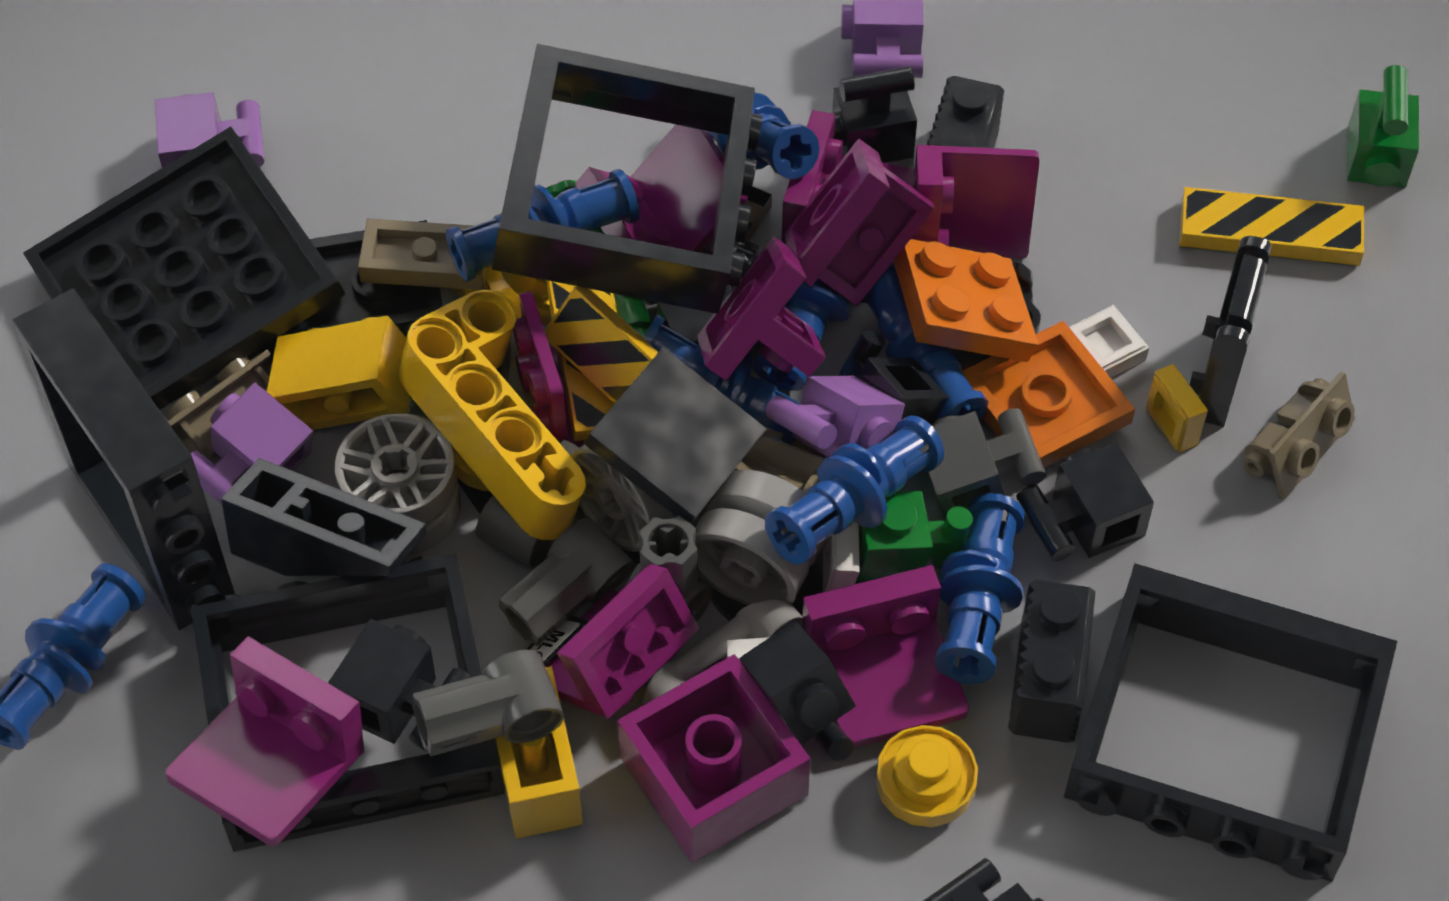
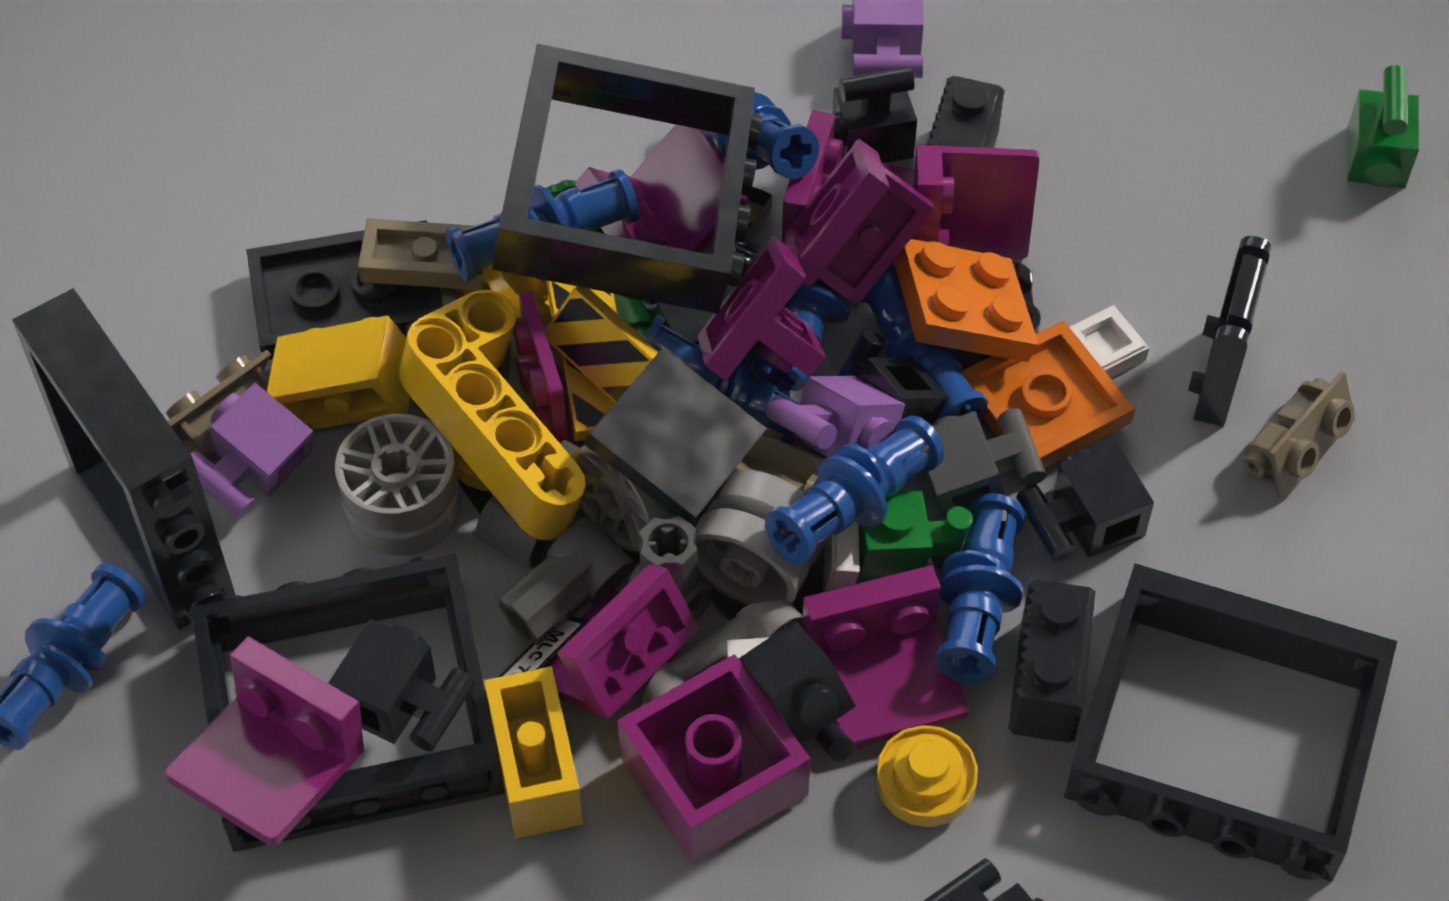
black plate [23,126,346,410] -> none
medium lavender brick [154,92,265,168] -> none
black slope [221,458,427,576] -> none
dark grey piece [412,649,565,756] -> none
yellow tile [1145,363,1208,453] -> none
yellow tile [1179,187,1364,266] -> none

